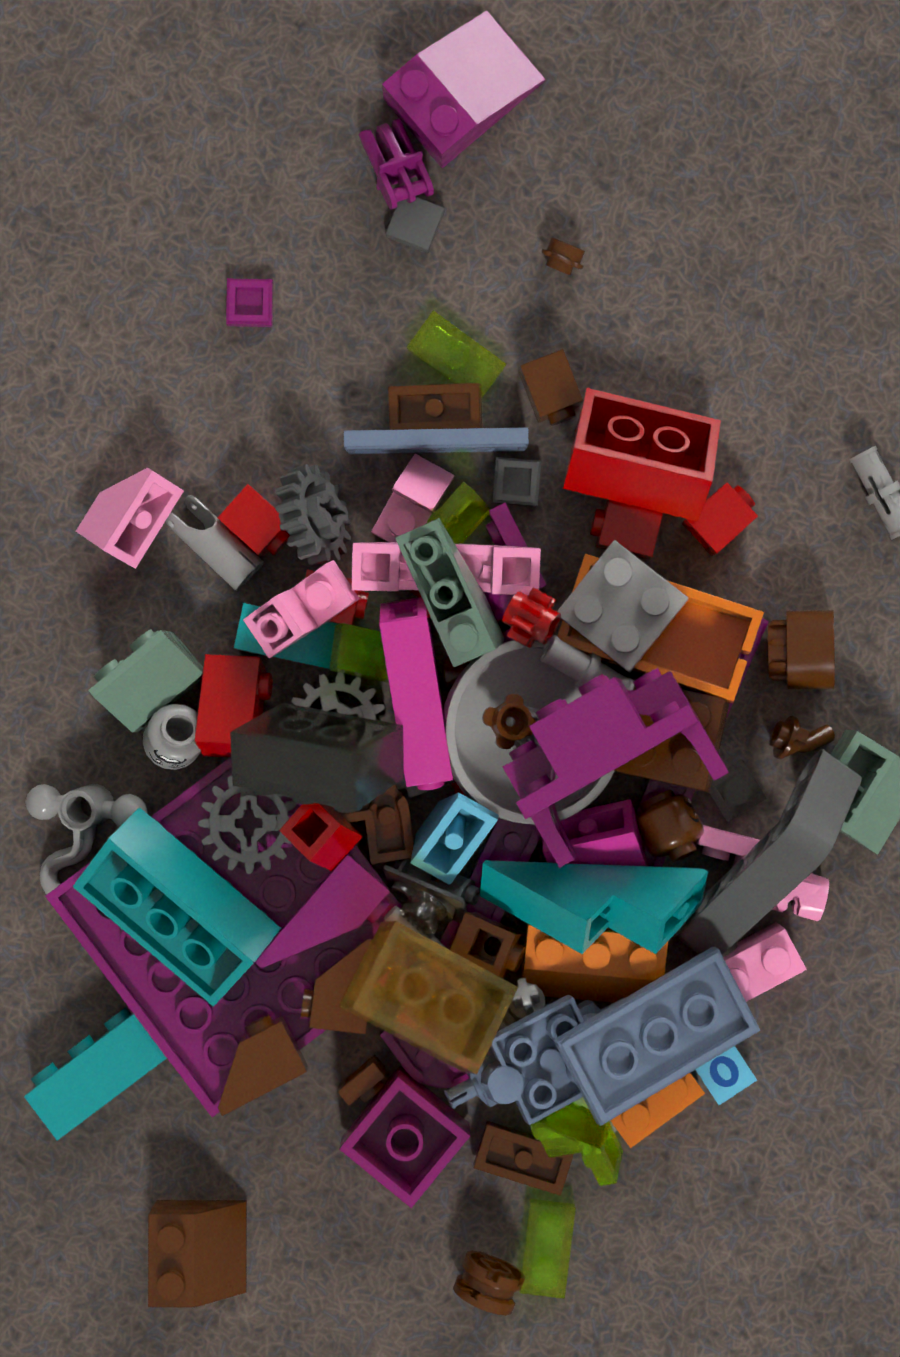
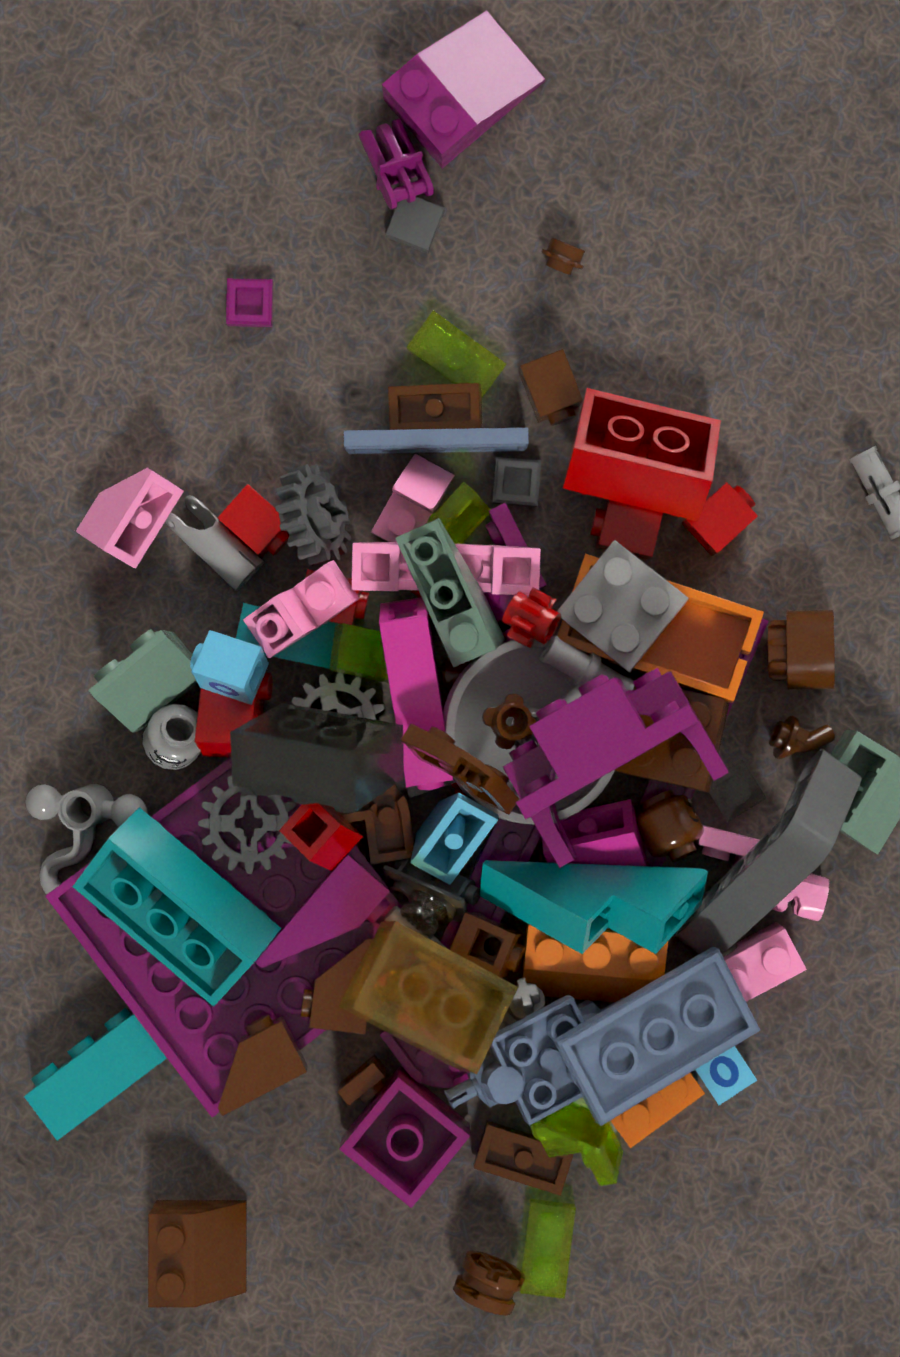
none -> medium azure brick [190,630,269,705]
none -> reddish brown plate [401,724,519,815]

